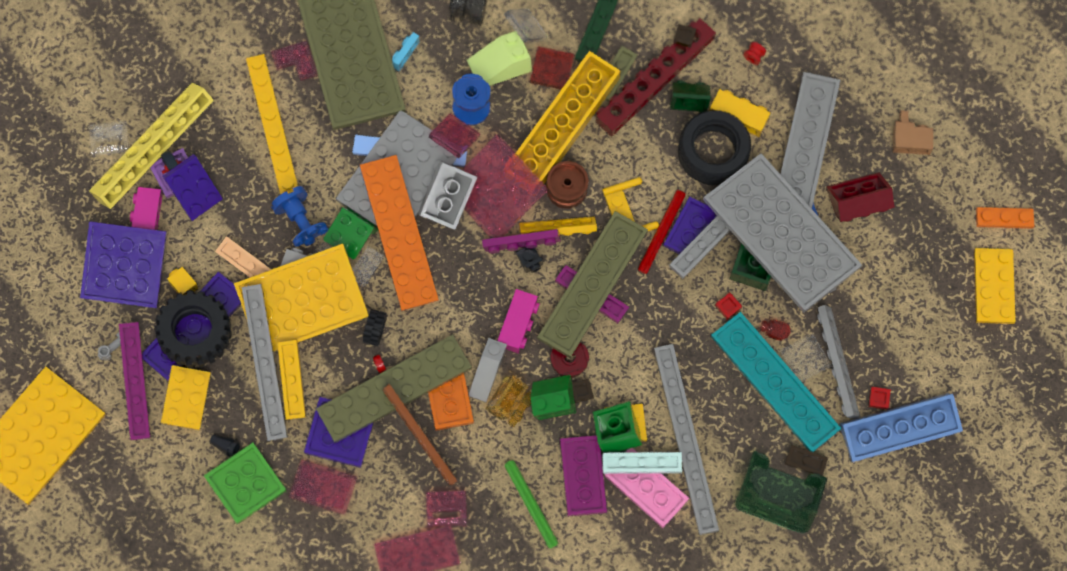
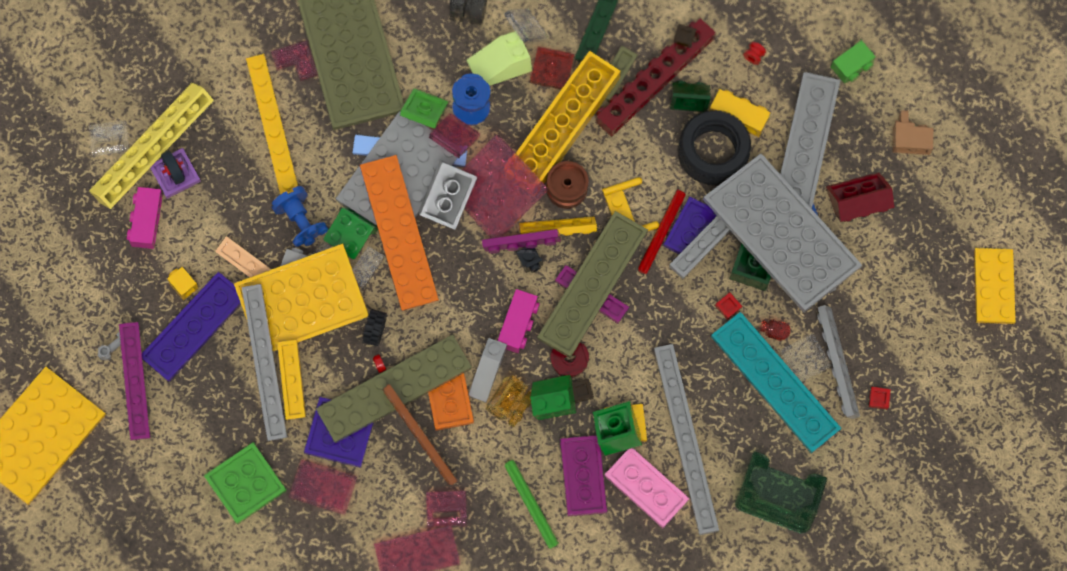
dark purple plate [80,221,167,308] -> none
black tyre [155,290,232,369] -> none
yellow plate [161,365,211,430] -> none
dark purple plate [162,154,223,221] -> none
black cone [210,433,240,457] -> none
medium azure plate [392,32,420,71] -> none
light aqua plate [603,452,682,474] -> none
dark brown plate [785,445,828,477] -> none
medium blue arch [839,393,963,462] -> none
orange plate [976,207,1034,229] -> none
none -> bright green plate [400,89,449,129]
none -> bright green brick [830,40,876,84]

